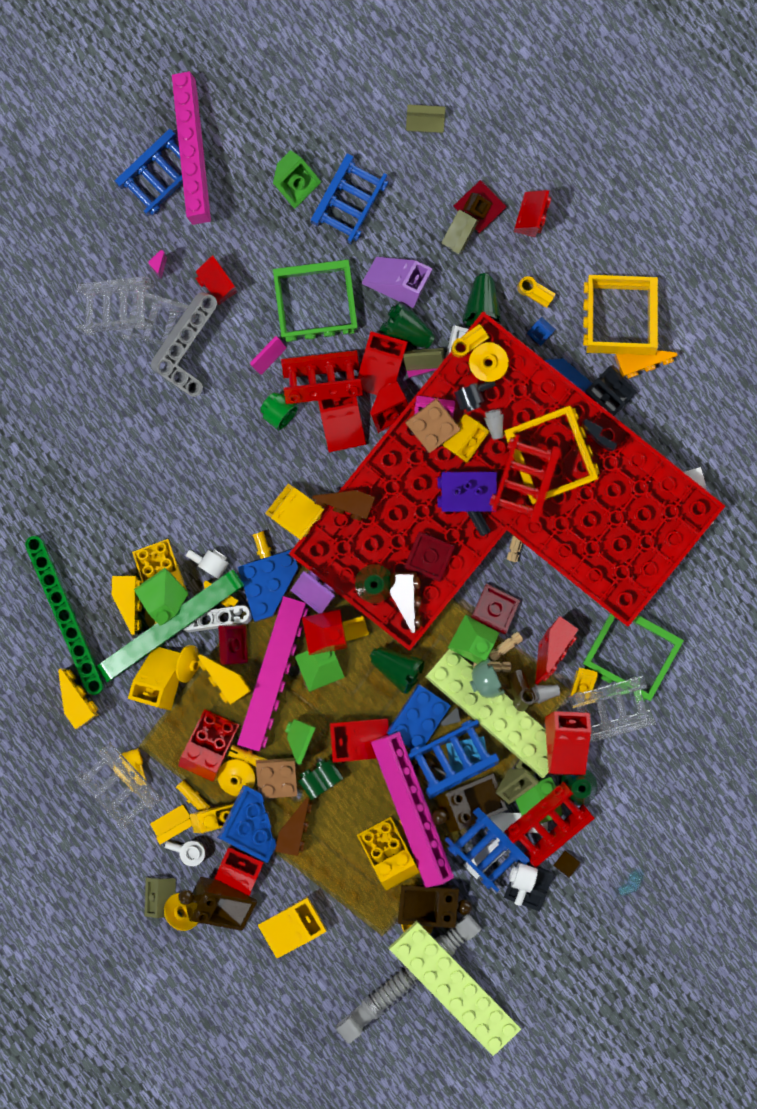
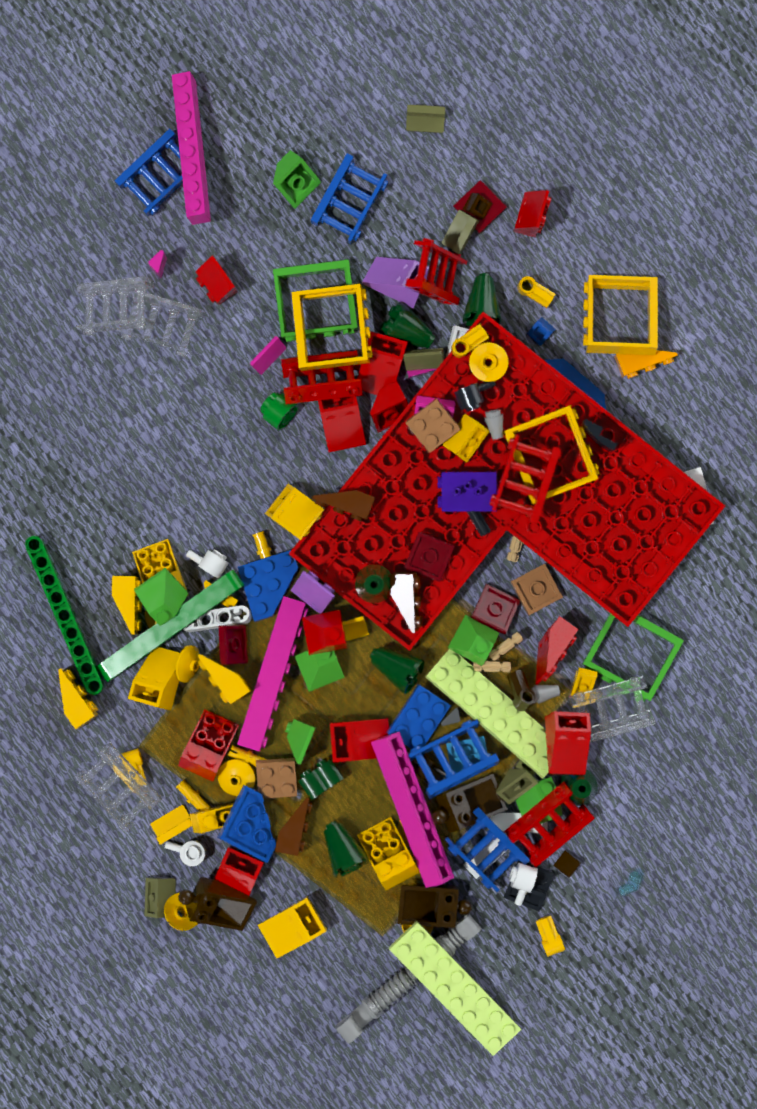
light grey beam [151,292,217,397] -> none
sand green cylinder [470,658,505,698] -> none
black slope [585,366,637,416] -> none
none -> yellow window [292,284,373,371]
none -> dark green cone [324,821,369,878]
none -> red fence [405,238,467,306]
none -> medium nougat plate [511,564,563,616]
none -> yellow piece [535,915,565,957]

